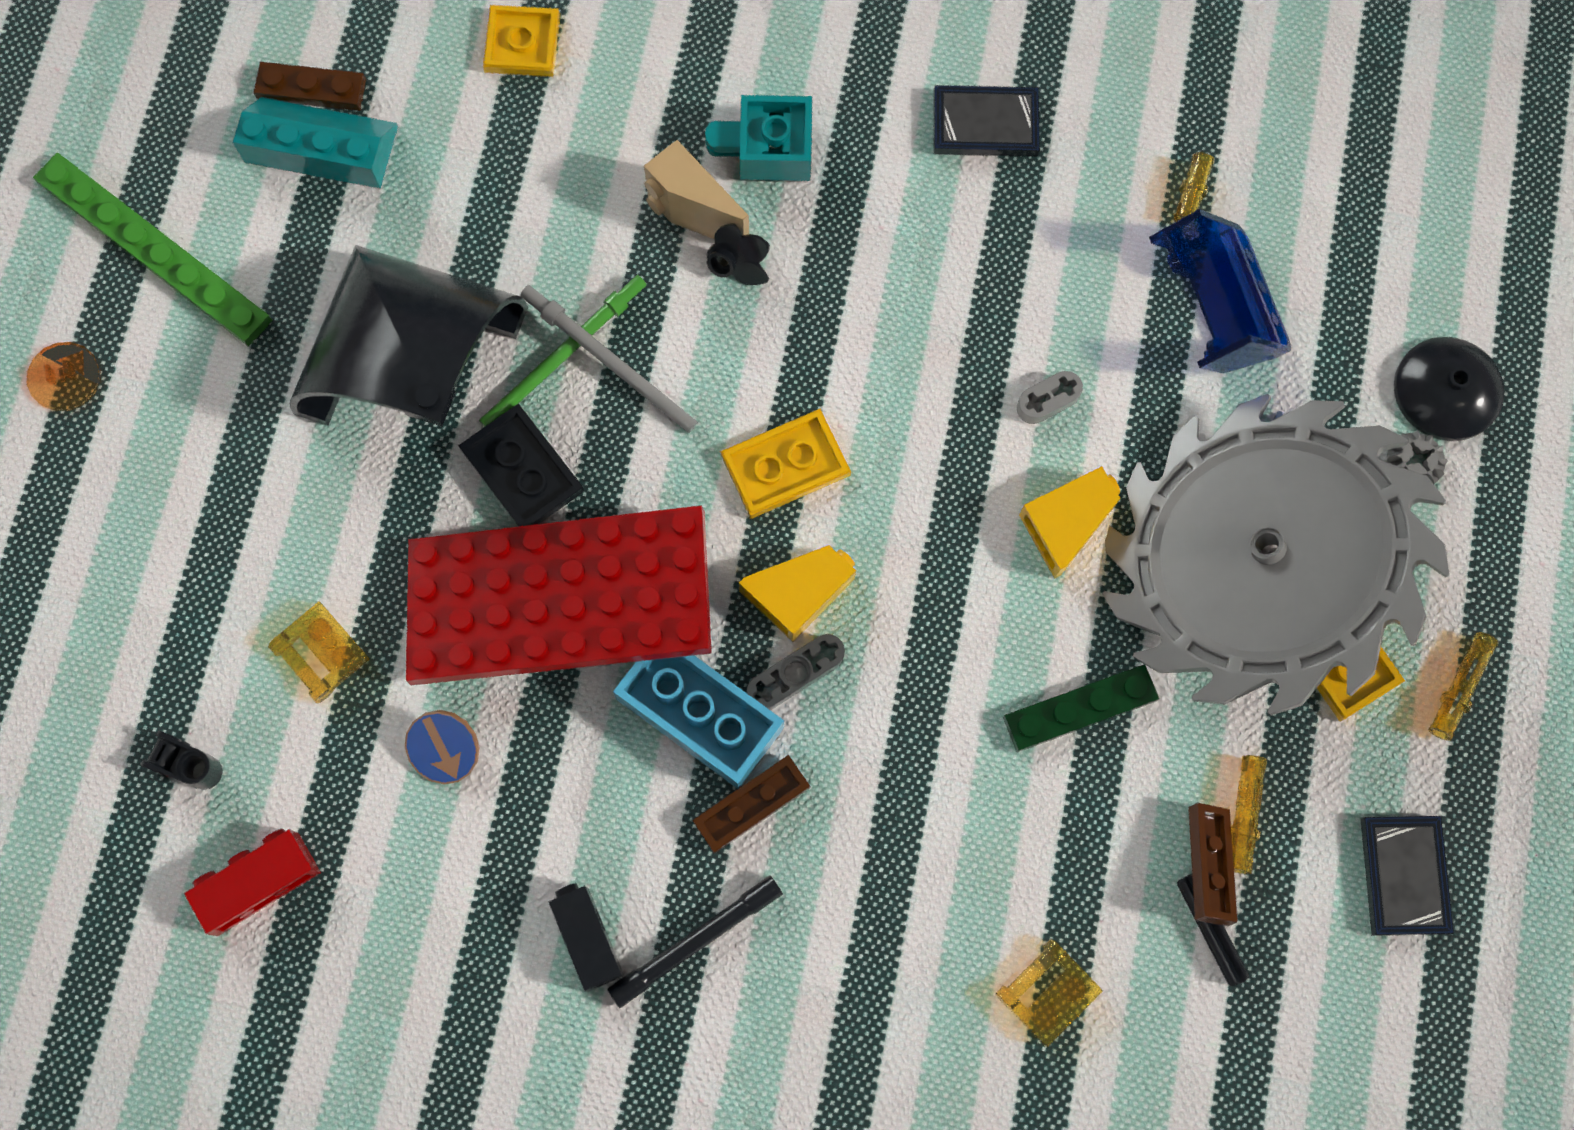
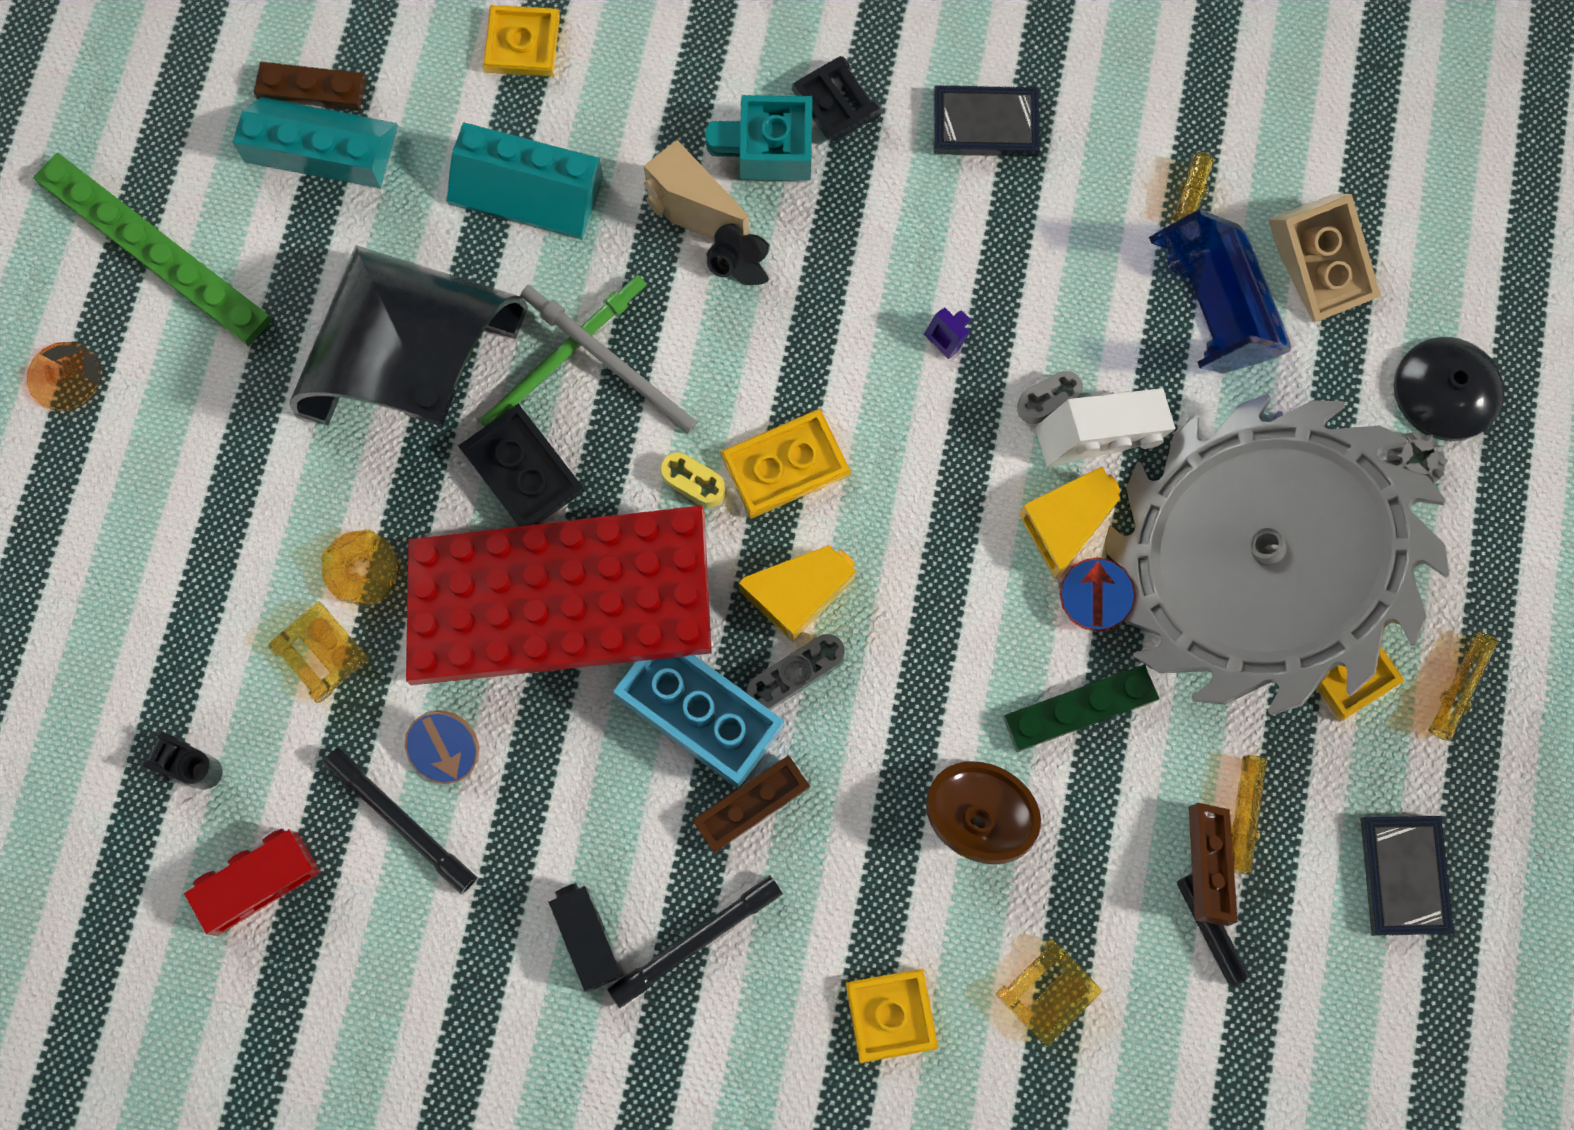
none -> clear yellow plate [321,529,400,606]
none -> black piece [323,748,478,895]
none -> teal slope [446,122,603,240]
none -> light yellow beam [661,452,725,508]
none -> black plate [792,56,883,144]
none -> yellow tile [845,969,939,1063]
none -> dark purple tile [924,307,971,359]
none -> reddish brown dish [926,761,1041,865]
none -> white wedge [1035,388,1176,468]
none -> blue piece [1059,557,1136,632]
none -> tan slope [1268,194,1381,322]

